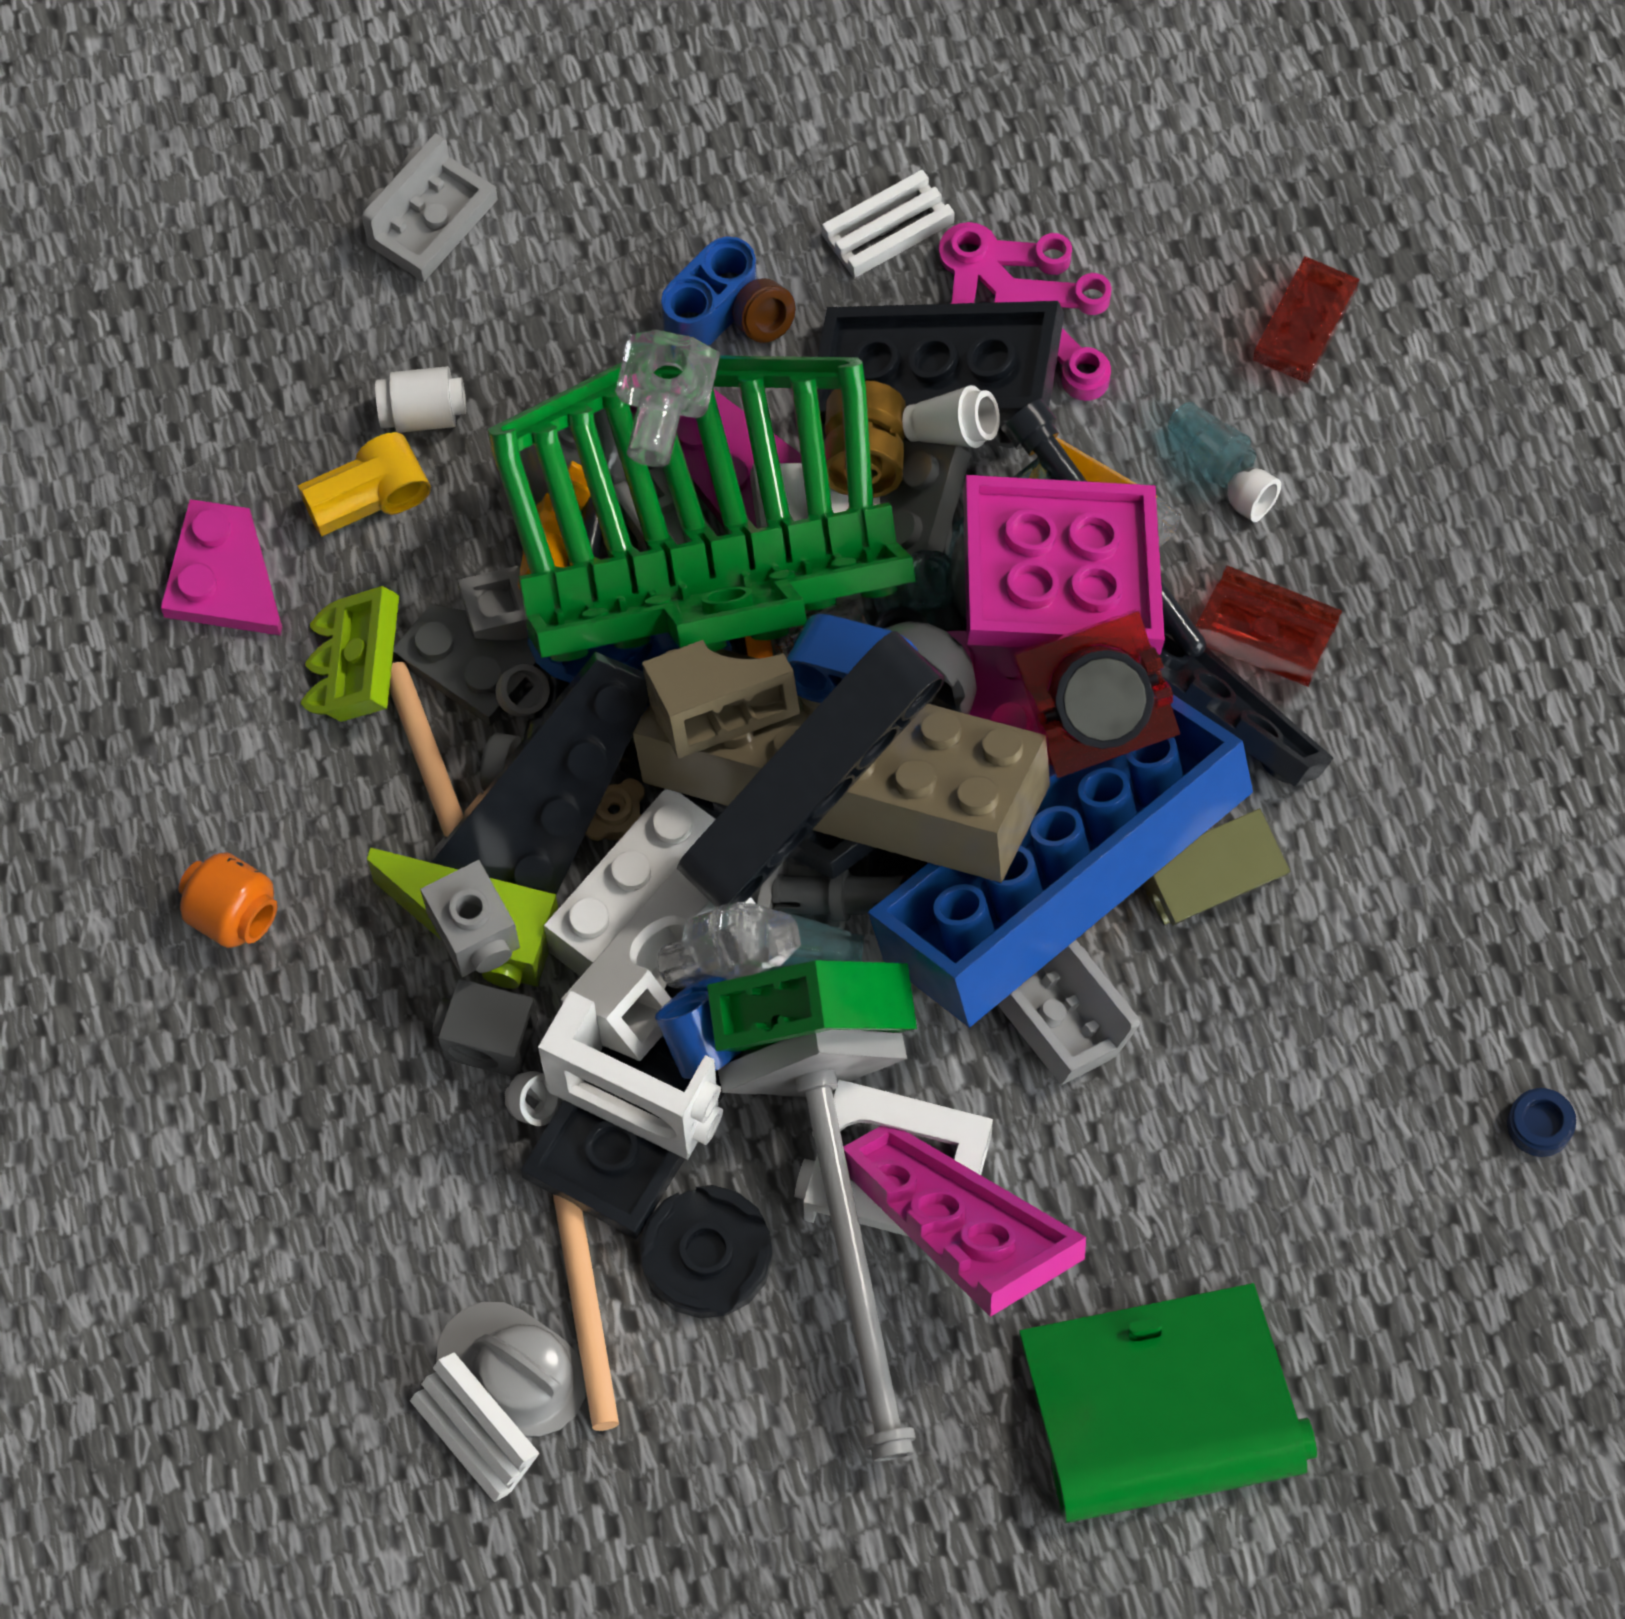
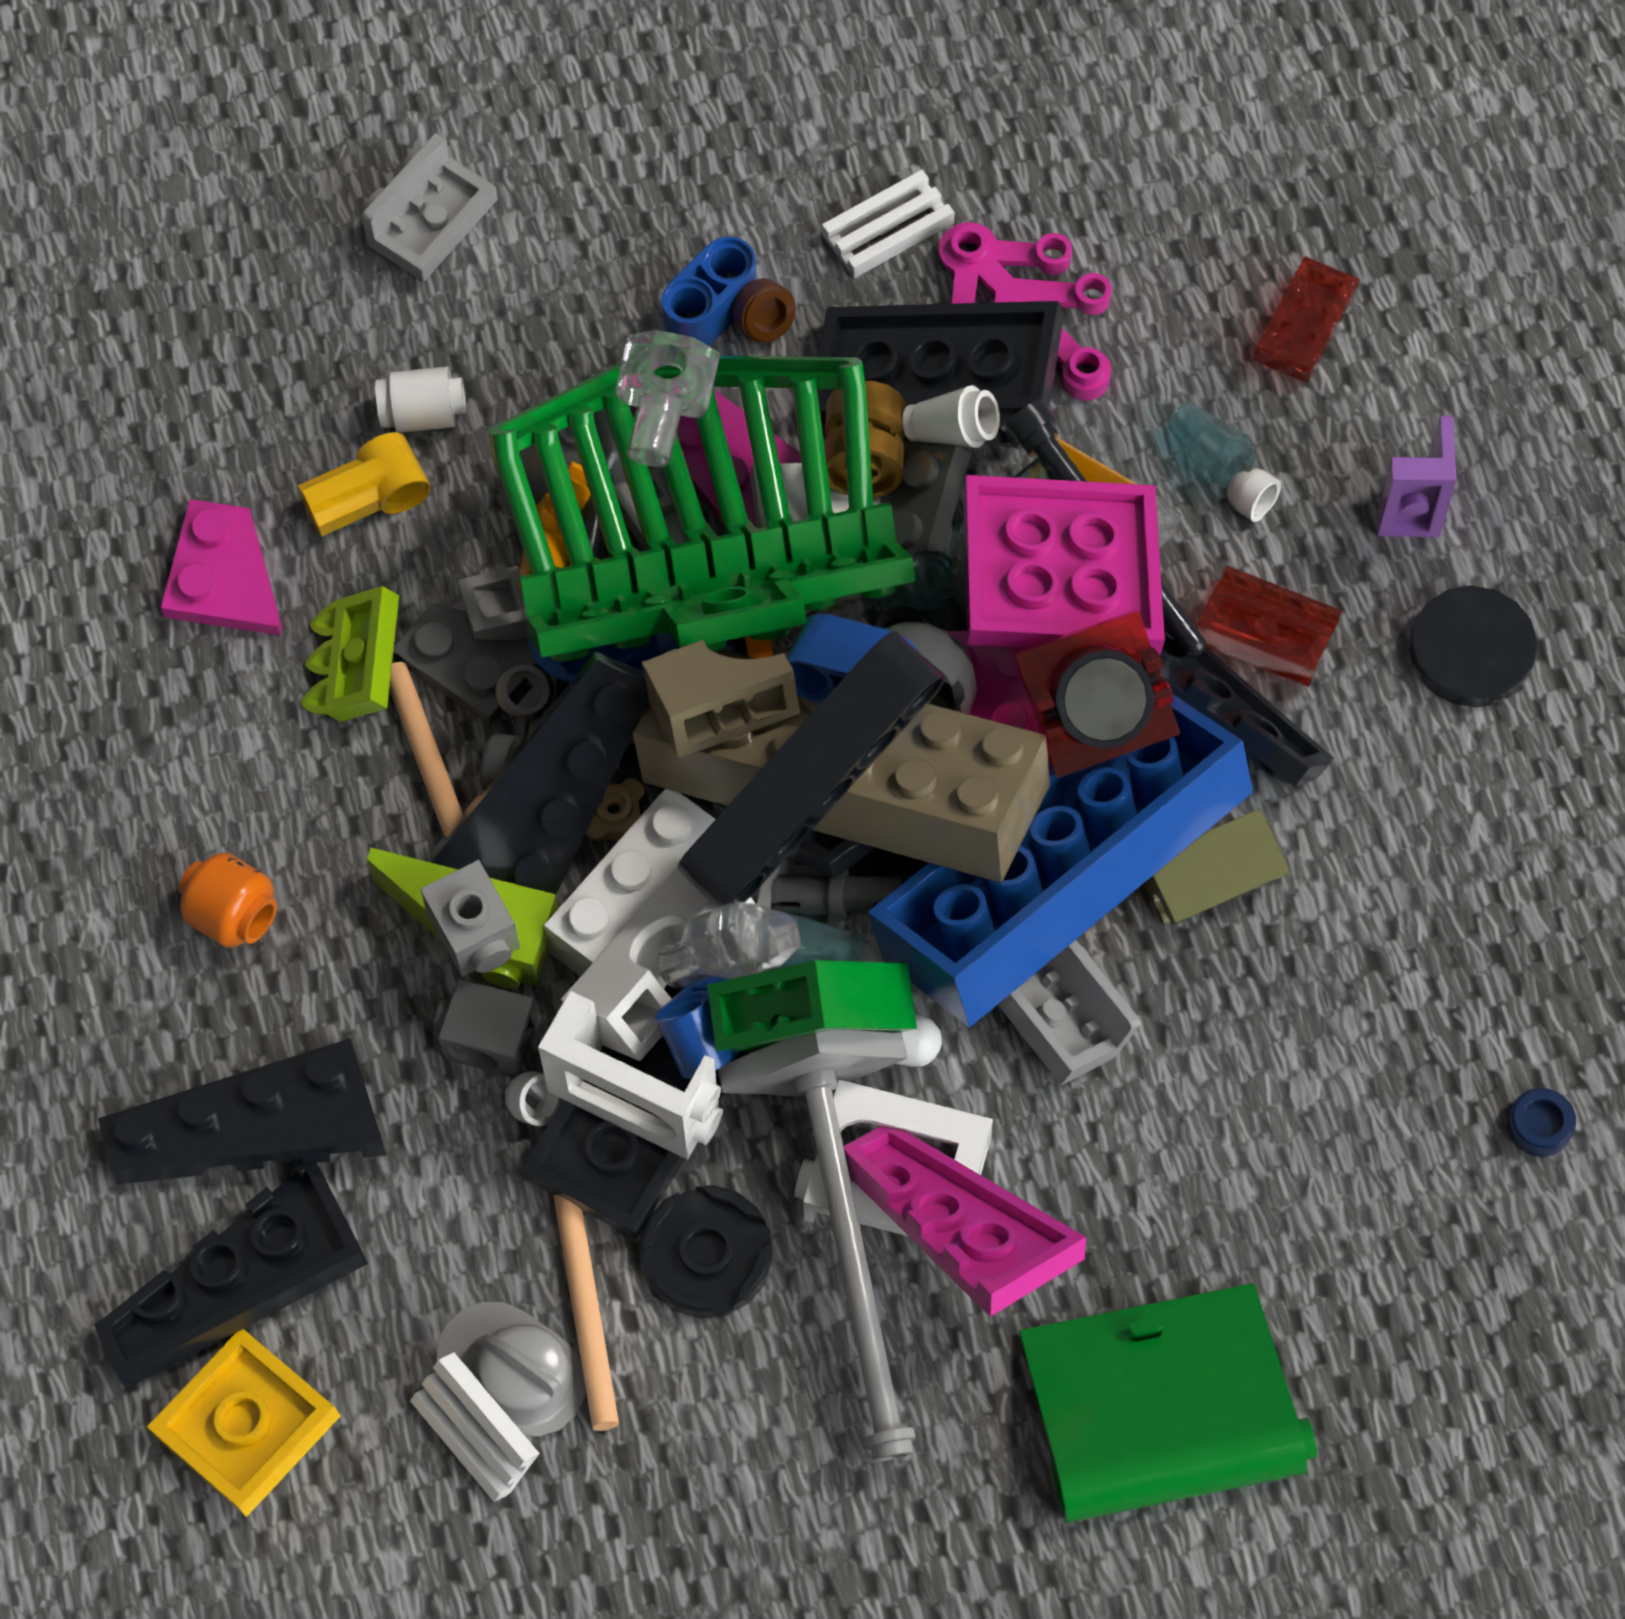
none -> black wing [94,1159,368,1389]
none -> black wing [98,1038,387,1185]
none -> yellow plate [147,1329,341,1517]
none -> white hinge [895,1014,942,1067]
none -> medium lavender panel [1377,416,1456,537]
none -> black tile [1409,585,1538,708]

